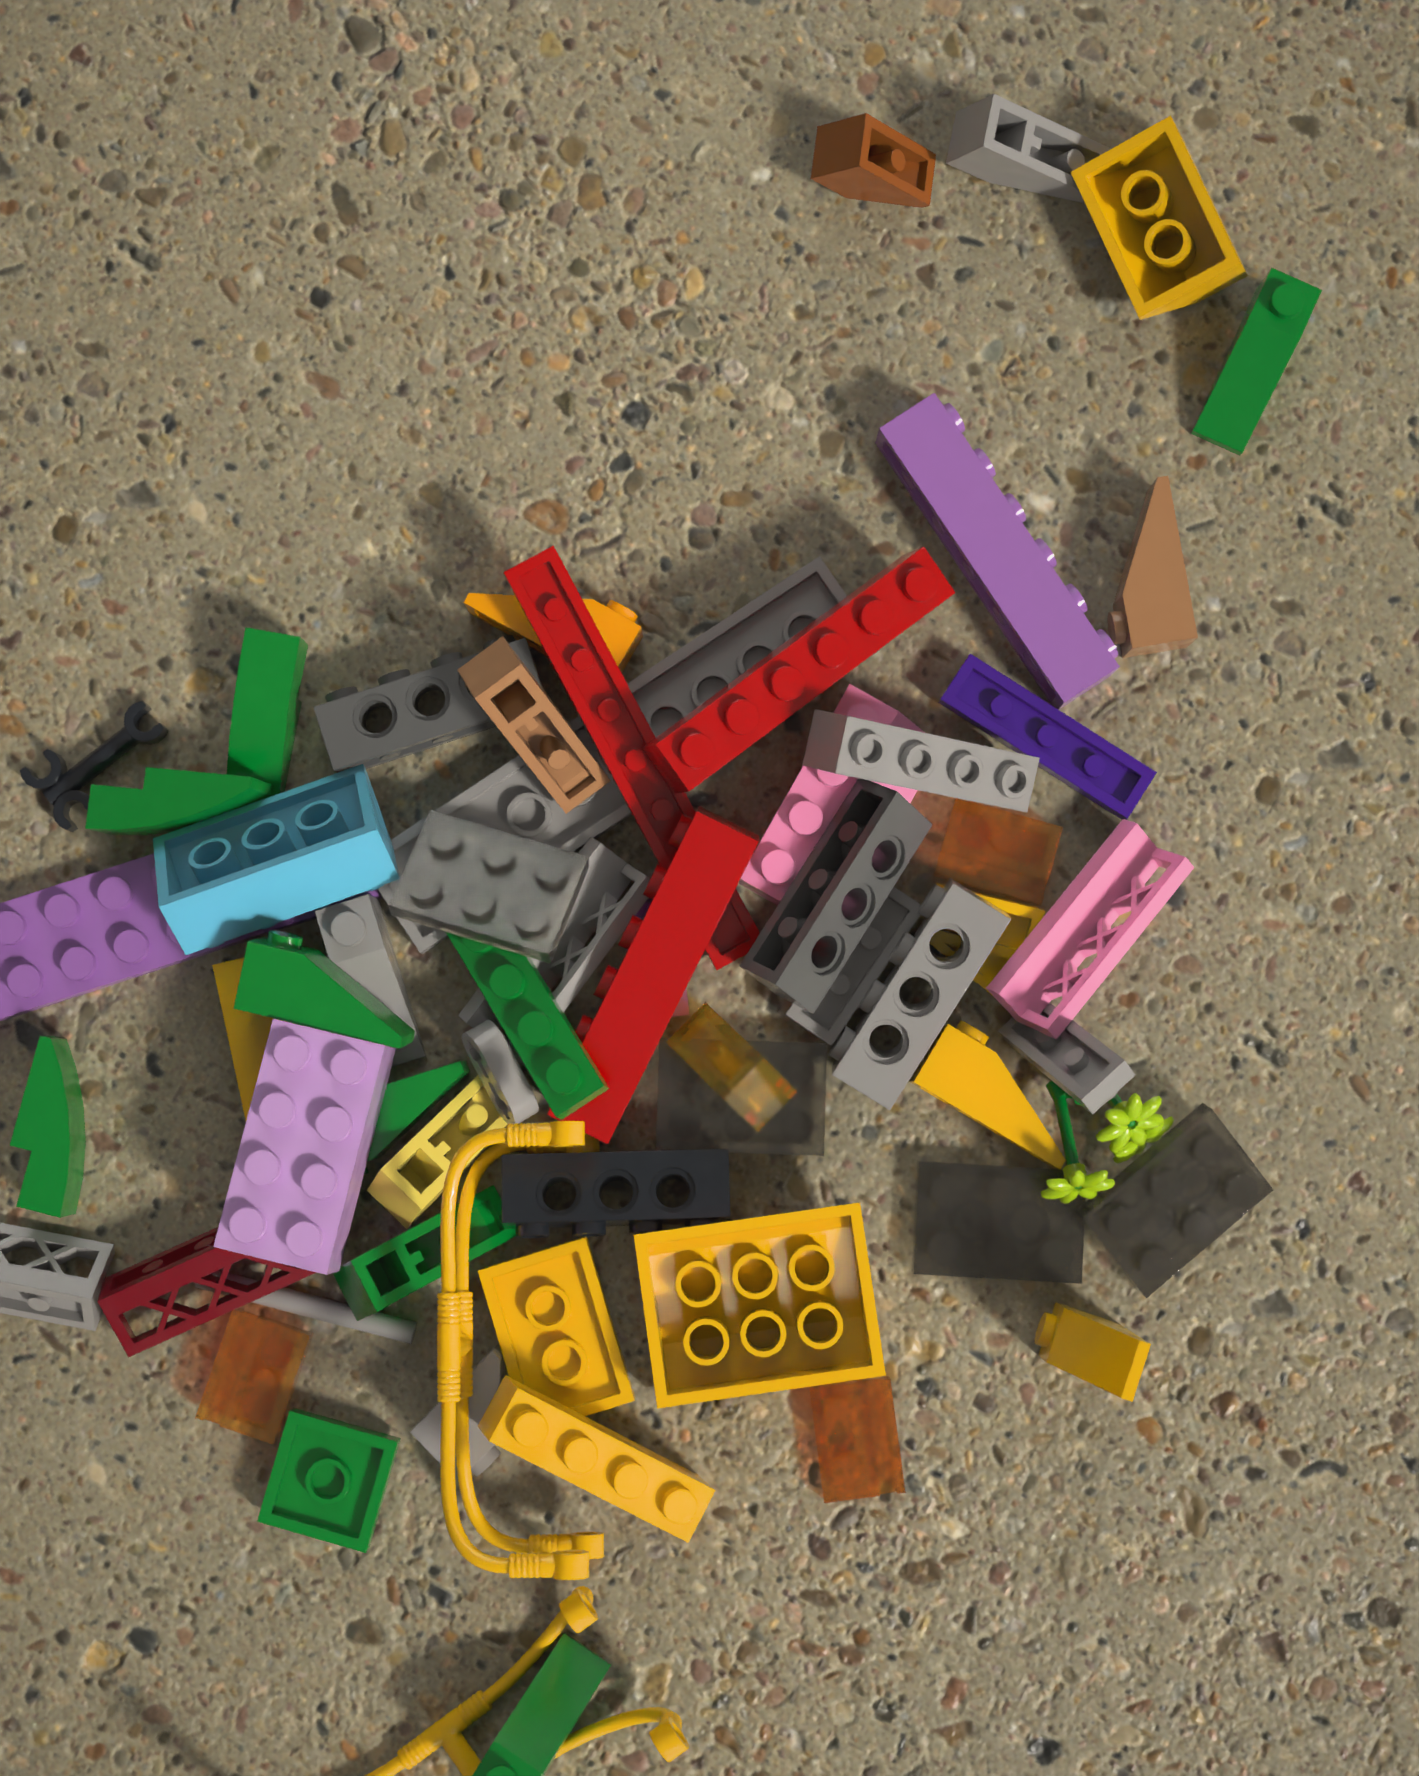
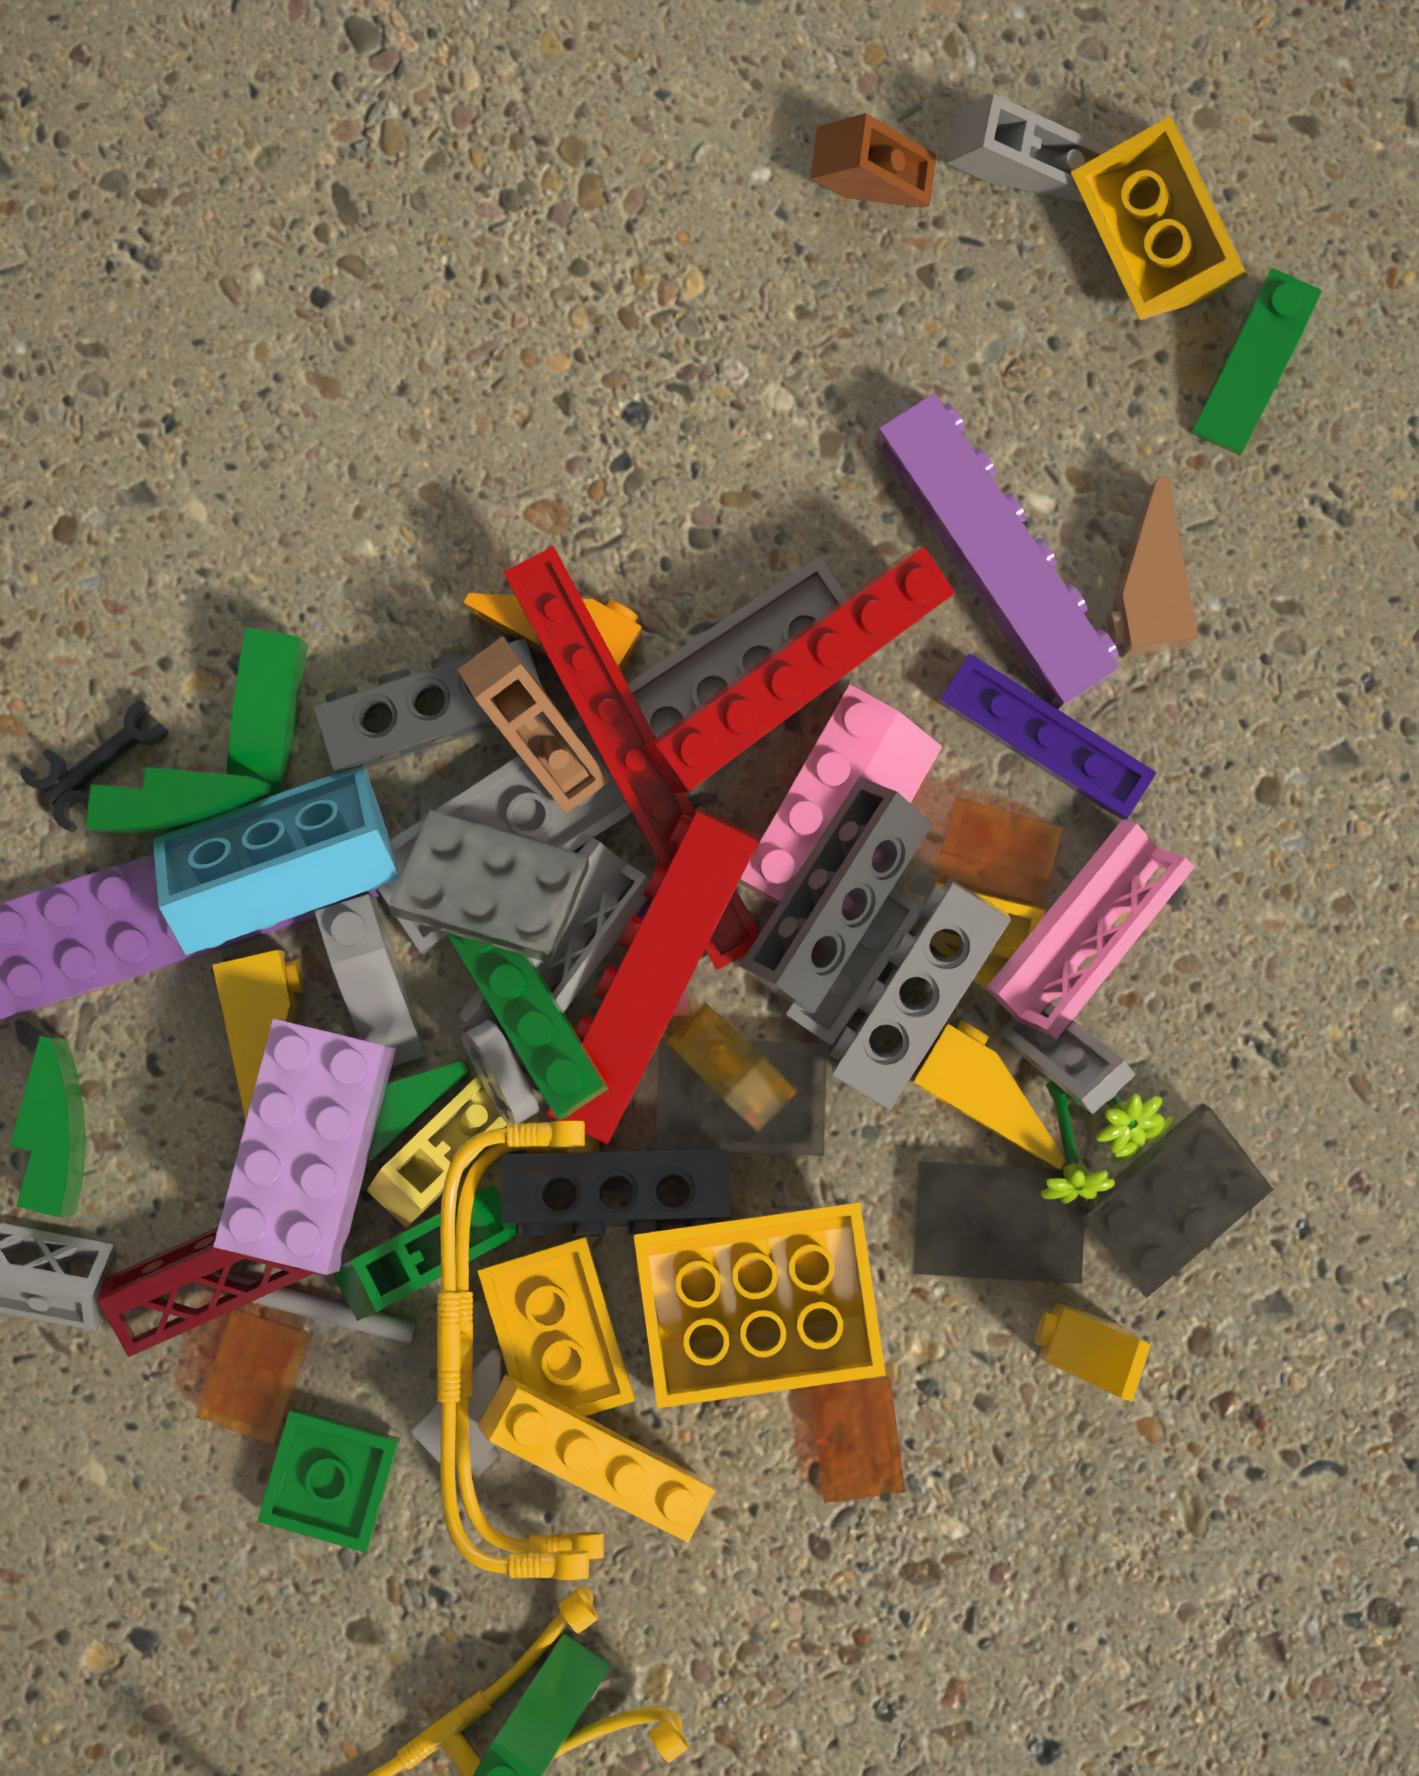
green slope [233,930,415,1049] -> none
light grey brick [803,709,1040,813] -> none

